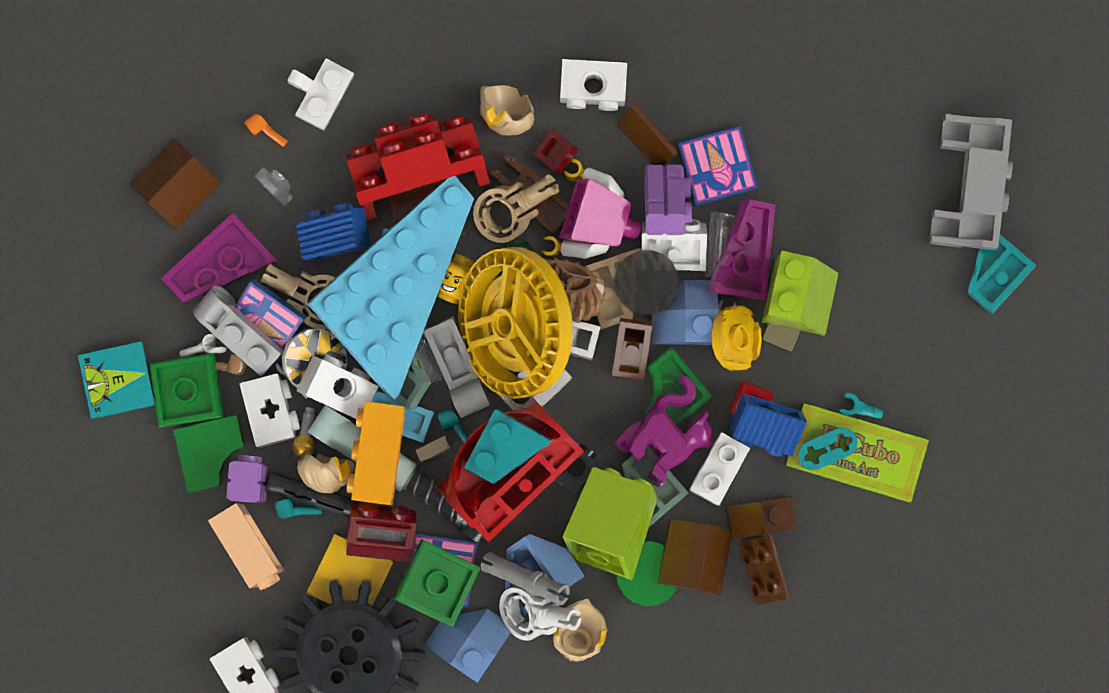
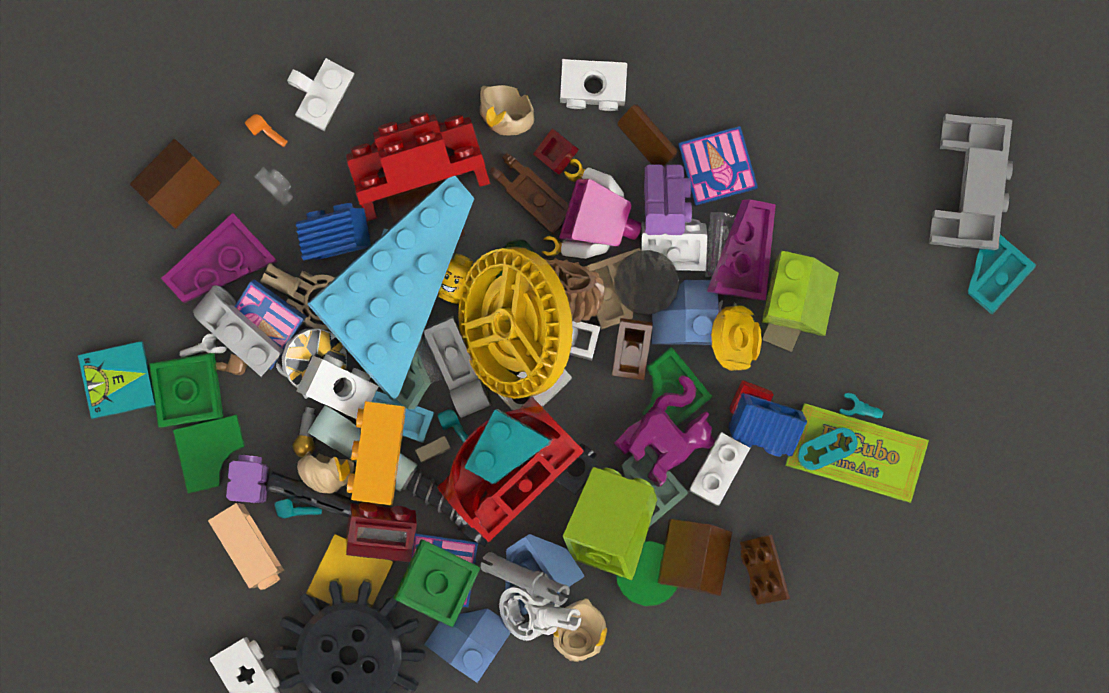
white brick [239,373,300,448] -> none
tan pin [473,175,559,243] -> none
reddish brown slope [727,497,797,539] -> none

